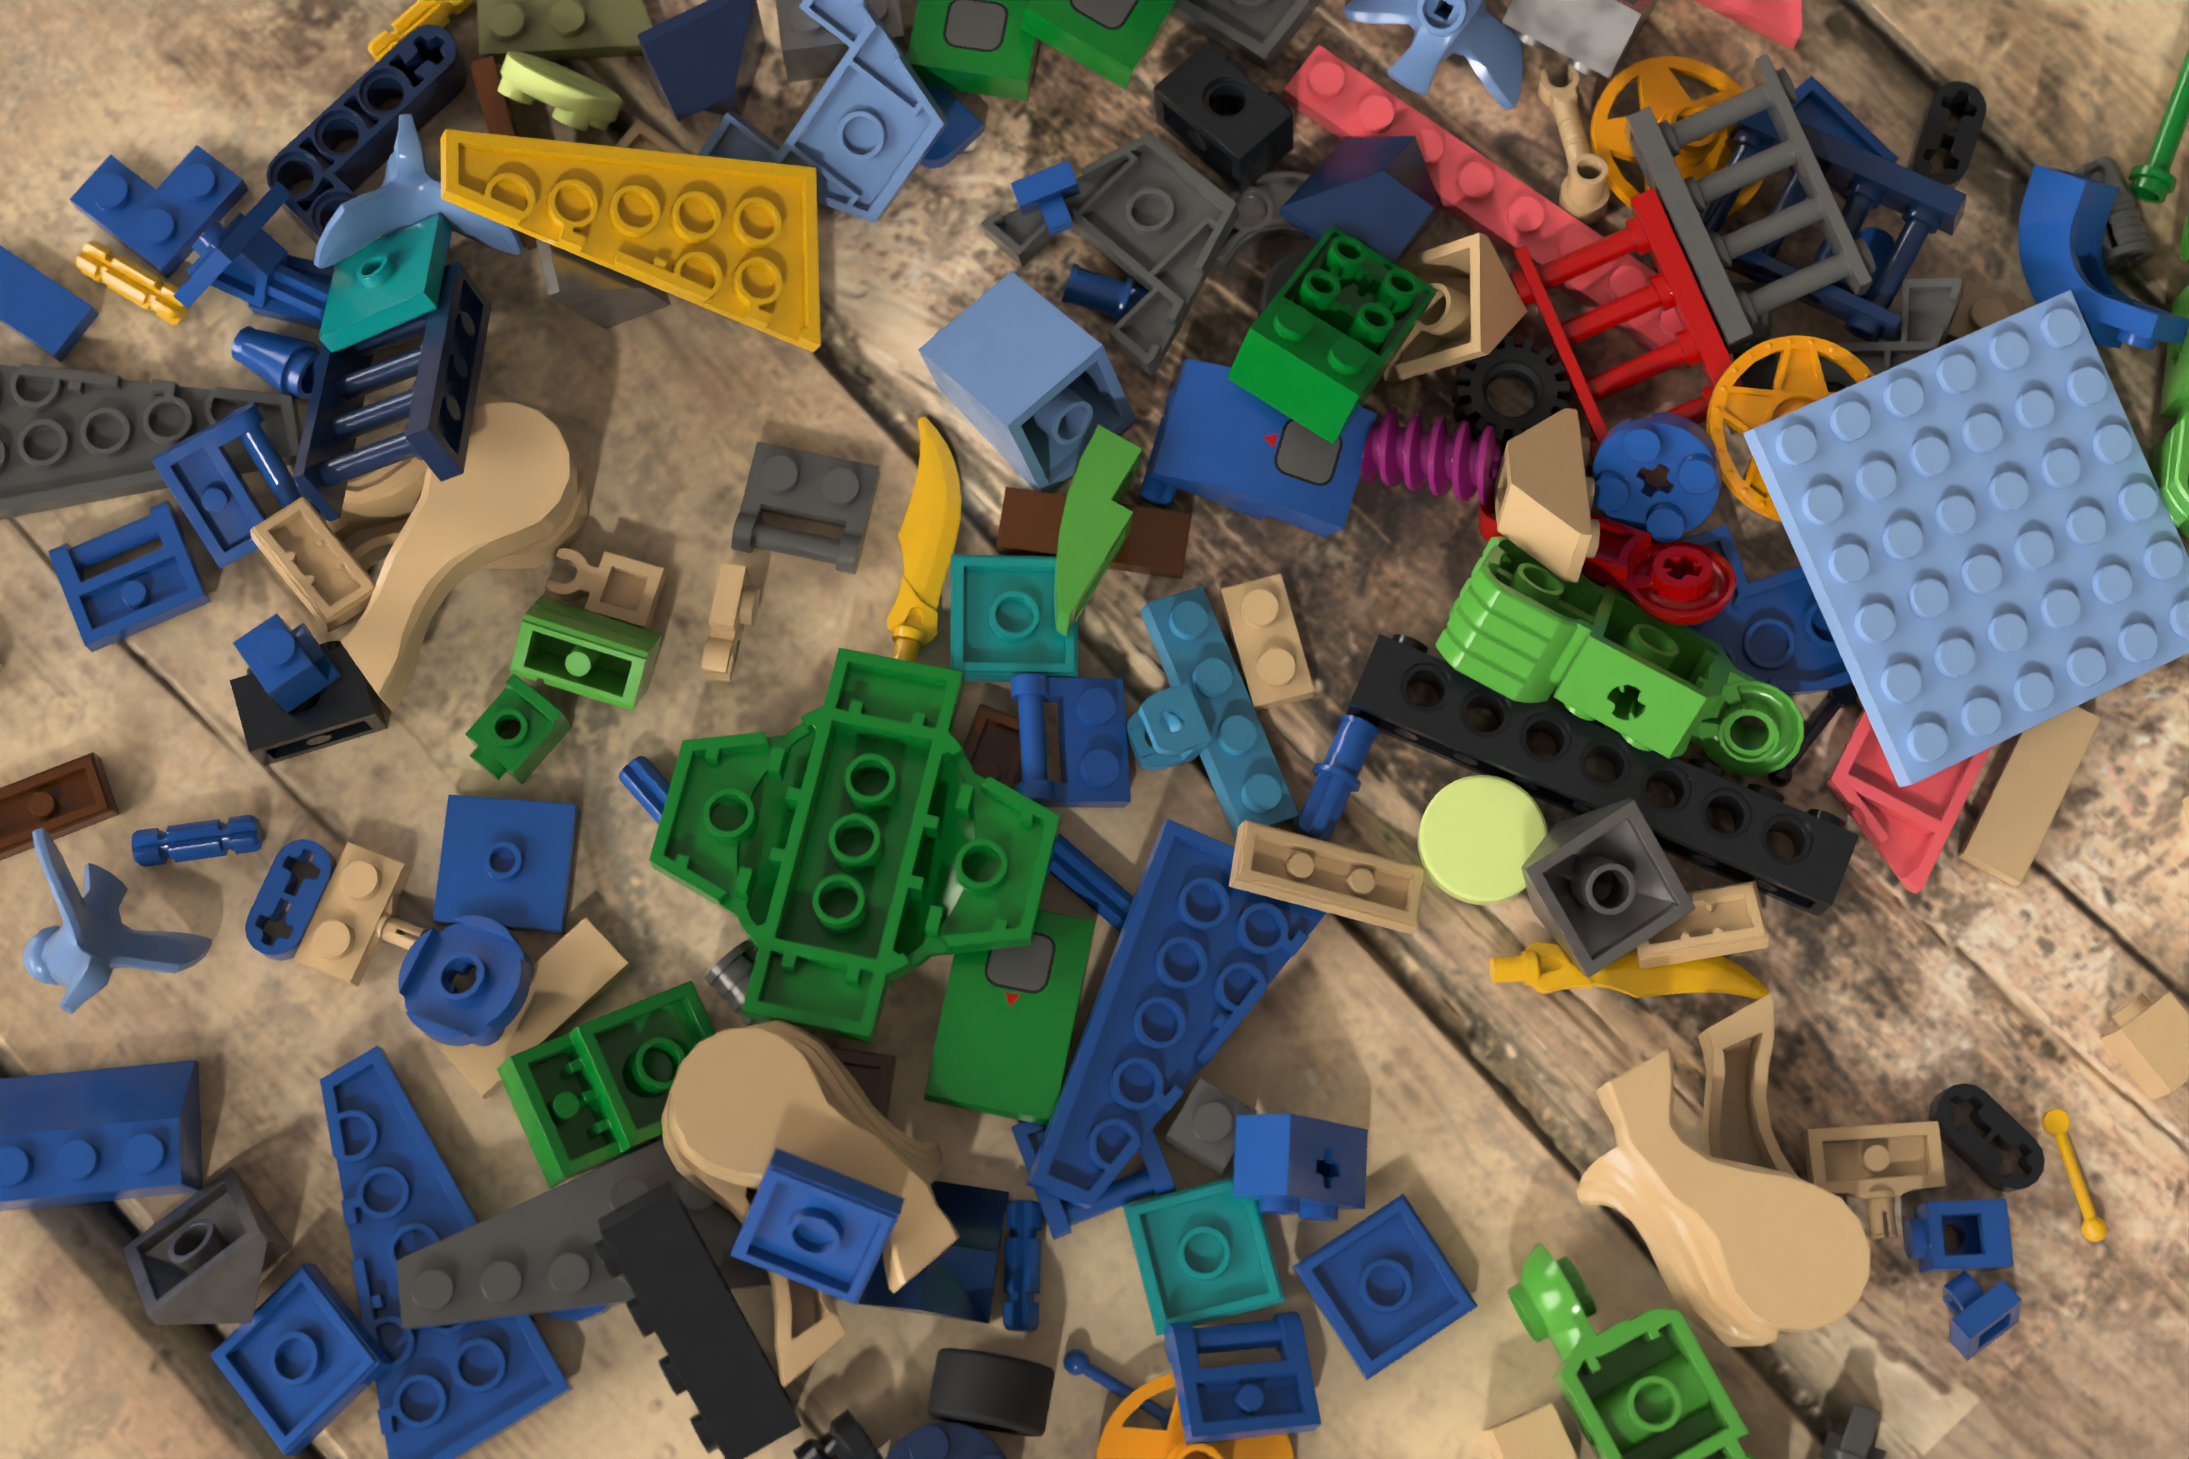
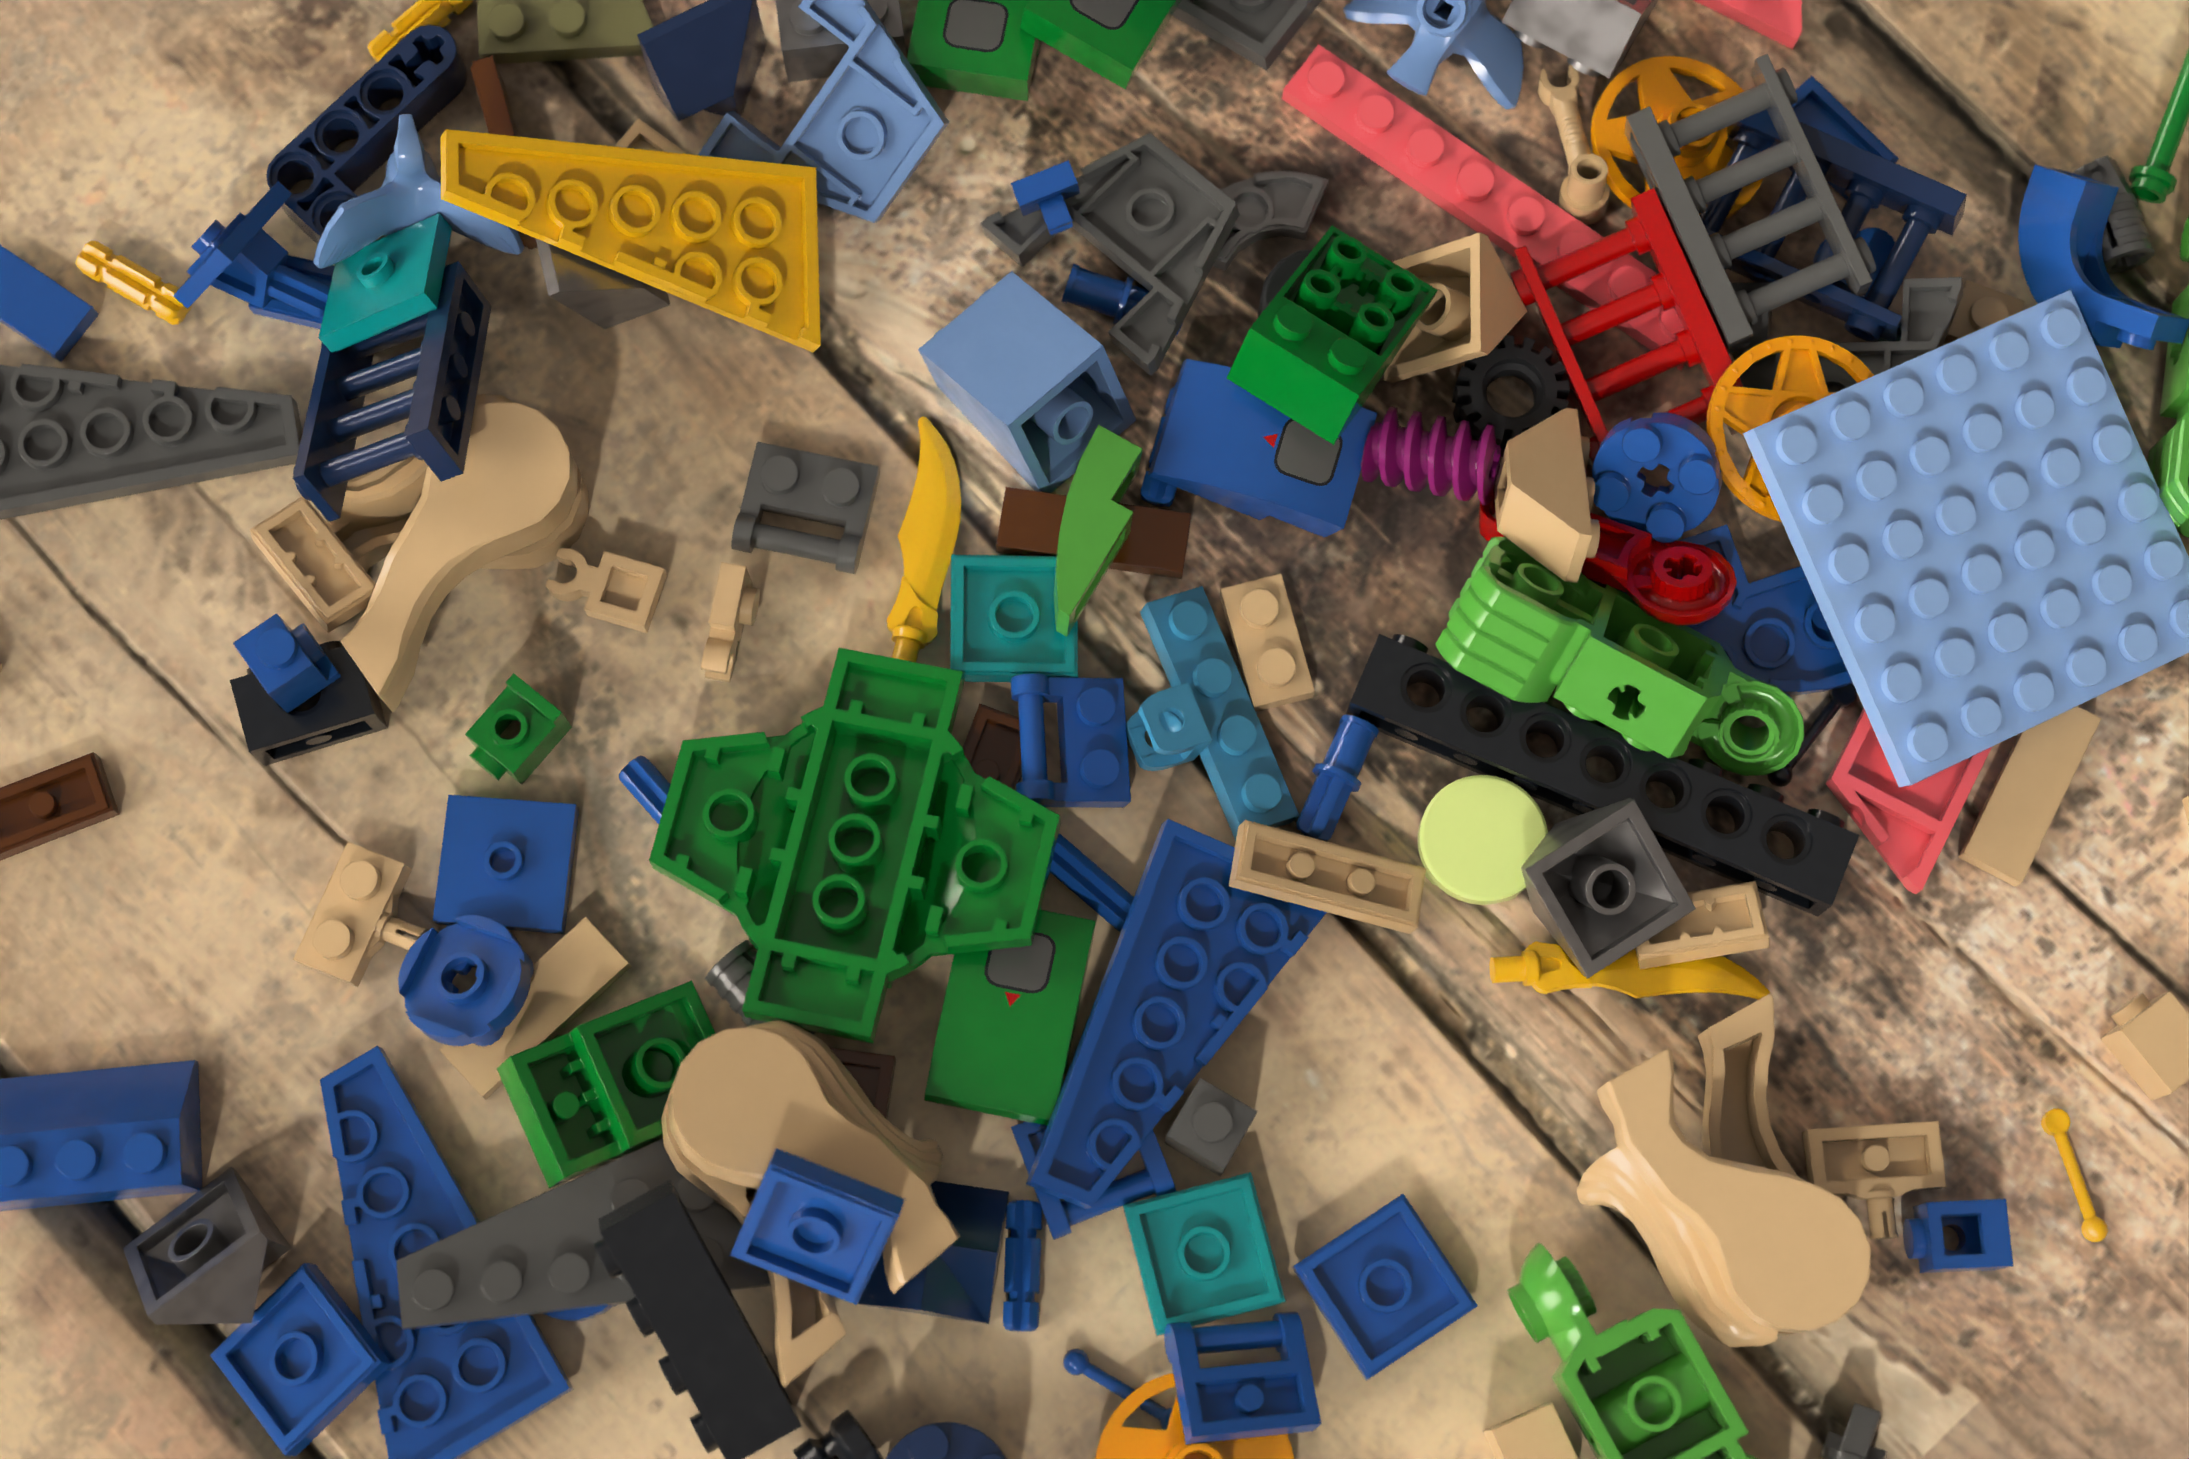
medium blue animal [23,827,212,1014] -> none
blue plate [49,500,211,652] -> none
blue plate [69,145,249,279] -> none
blue axle [132,815,263,867] -> none
blue plate [152,402,320,569] -> none
blue cone [231,326,320,400] -> none
blue beam [245,839,337,961] -> none
yellowish green tile [498,52,623,131] -> none
bright green brick [510,596,662,711] -> none
blue tile [920,87,984,169] -> none
black tyre [927,1348,1055,1436] -> none
black brick [1153,43,1294,194] -> none
blue brick [1233,1113,1368,1221] -> none
dark blue slope [1278,136,1442,265] -> none
black beam [1907,81,1987,189] -> none
black beam [1929,1083,2045,1193] -> none
blue tile [1943,1270,2022,1361] -> none

